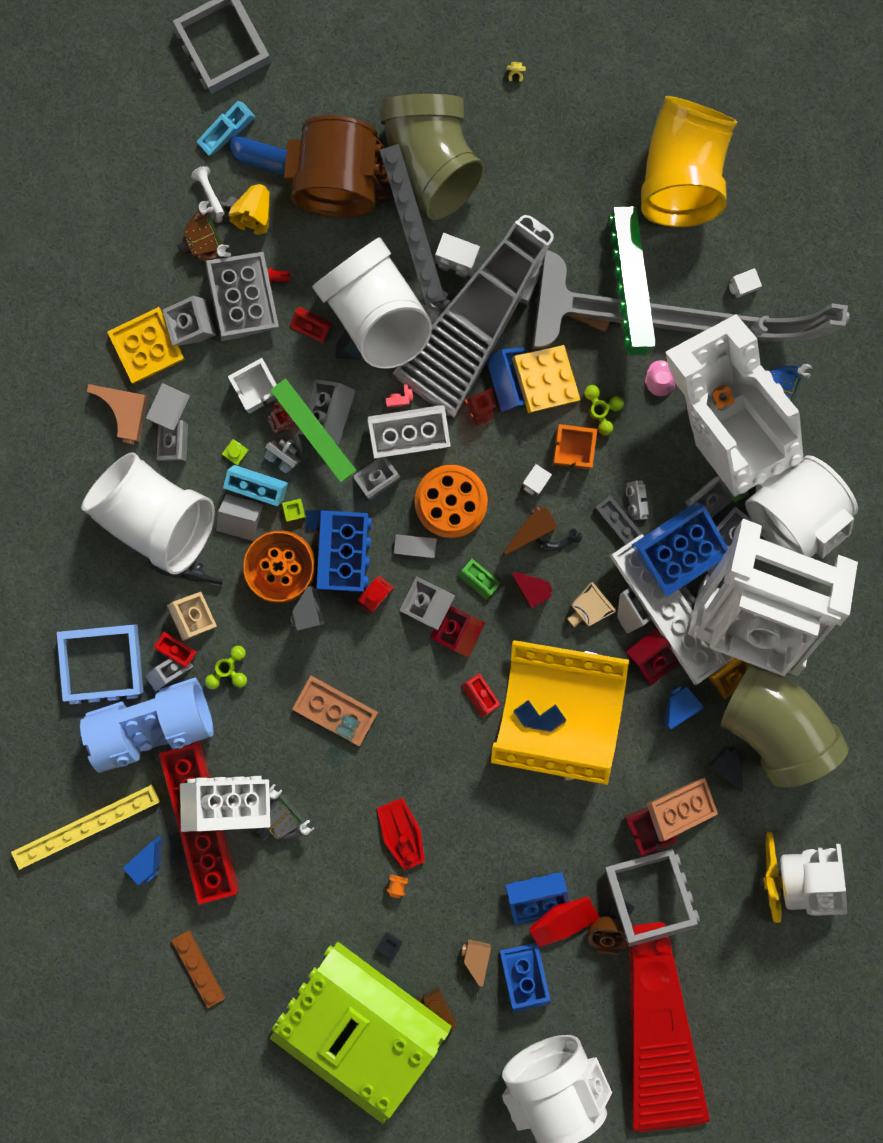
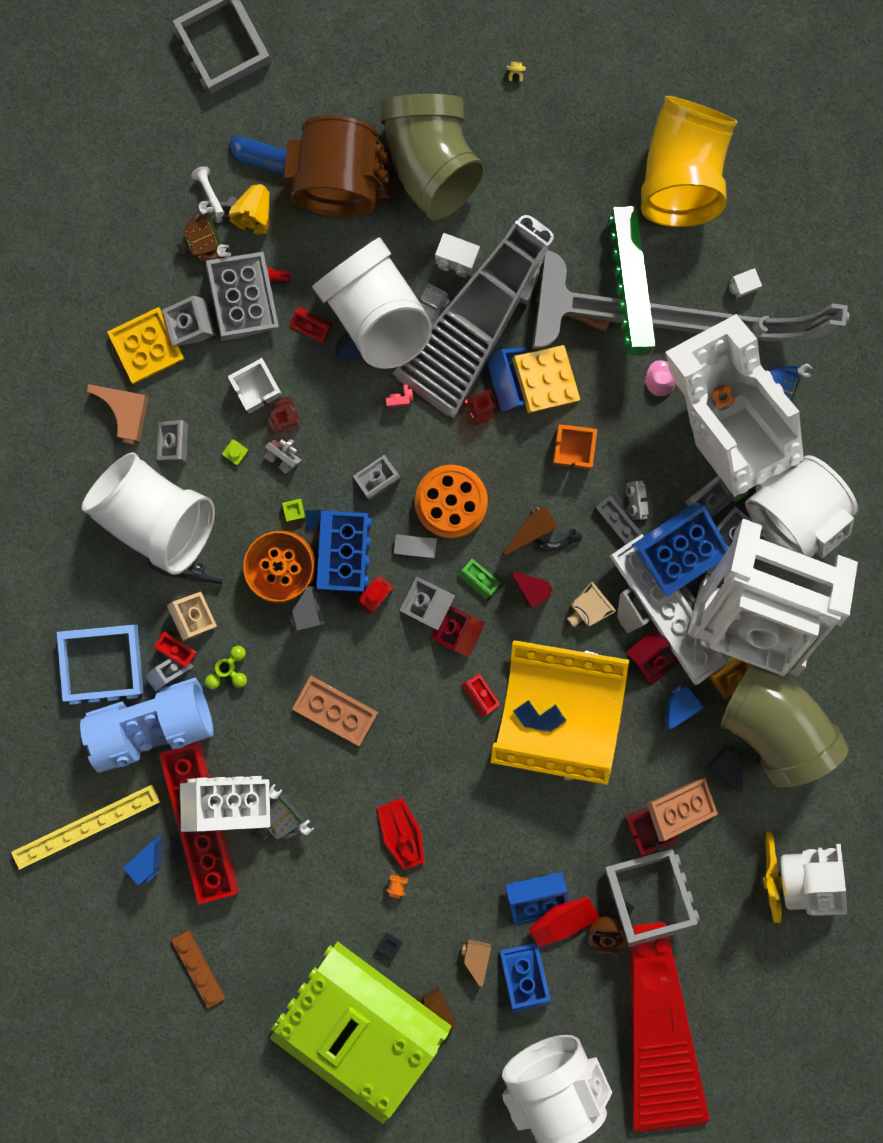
light grey slope [146,383,190,431] -> none
medium azure slope [197,101,255,156] -> none
light grey slope [216,494,263,541] -> none
medium azure brick [223,465,288,506] -> none
bright green tile [270,378,357,483] -> none
dark grey slope [298,379,356,445] -> none
clear light blue wheel [335,713,361,740] -> none
white brick [368,405,451,458] -> none
dark grey plate [380,144,445,305] -> none
white brick [522,464,552,496] -> none
lime piece [584,385,624,436] -> none

